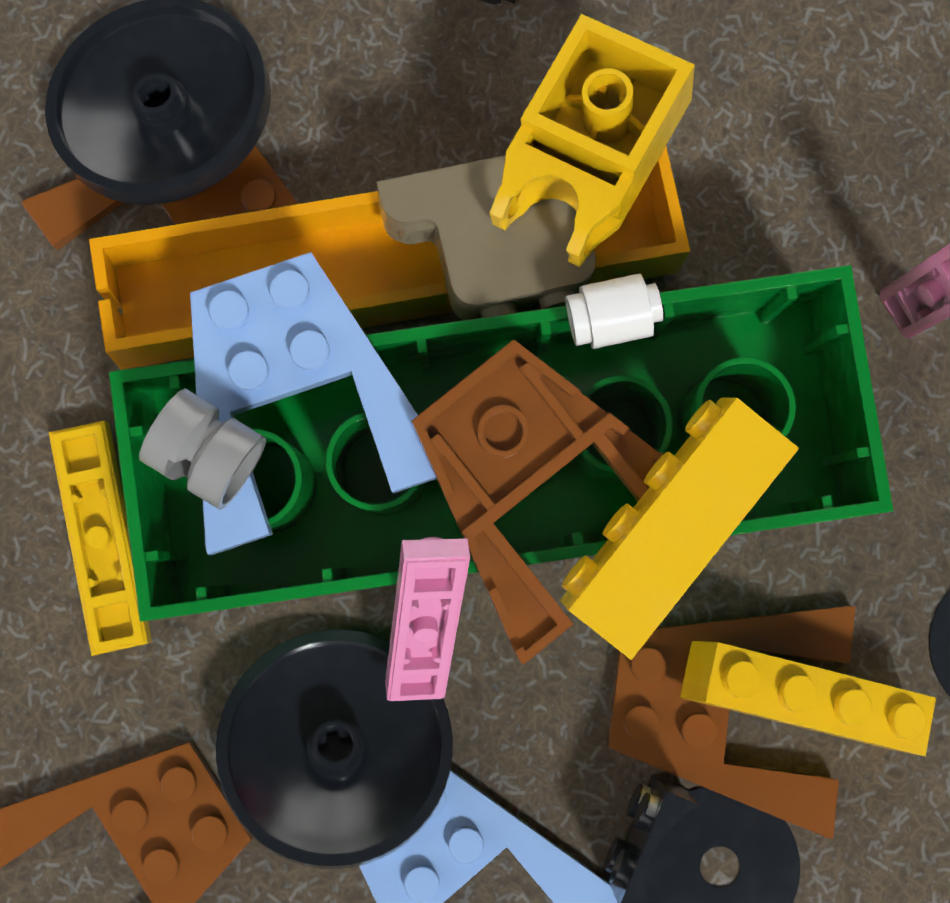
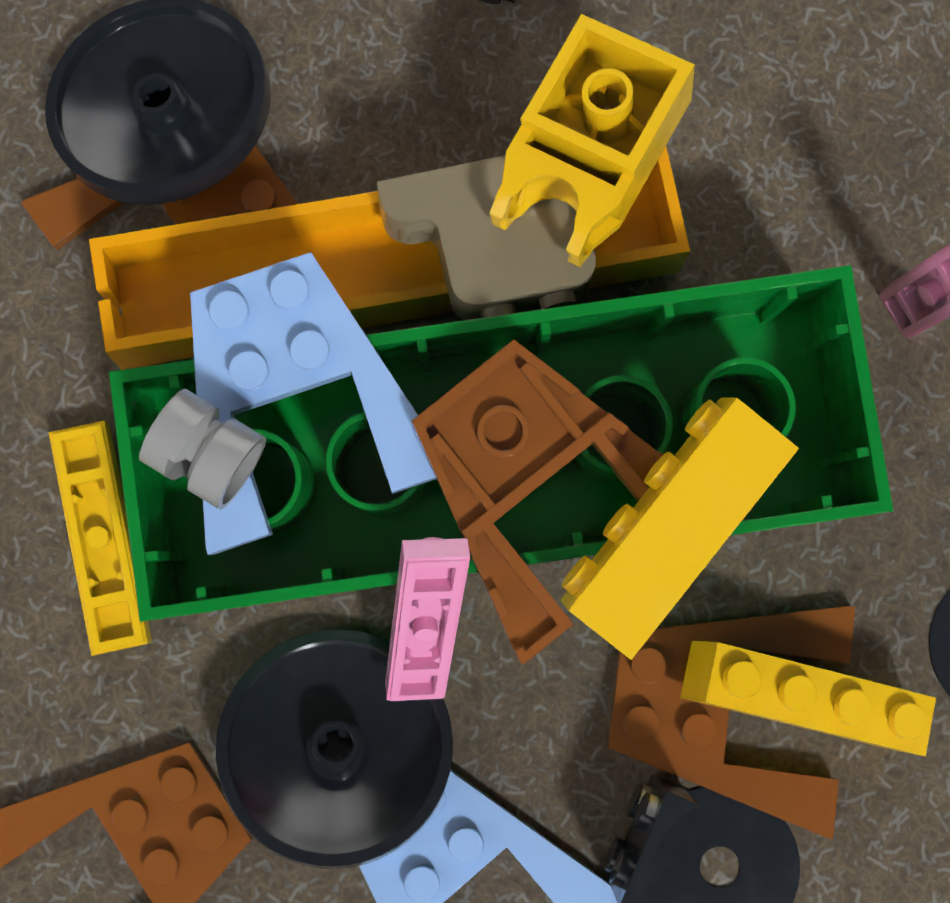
white brick [565,273,663,349] -> none

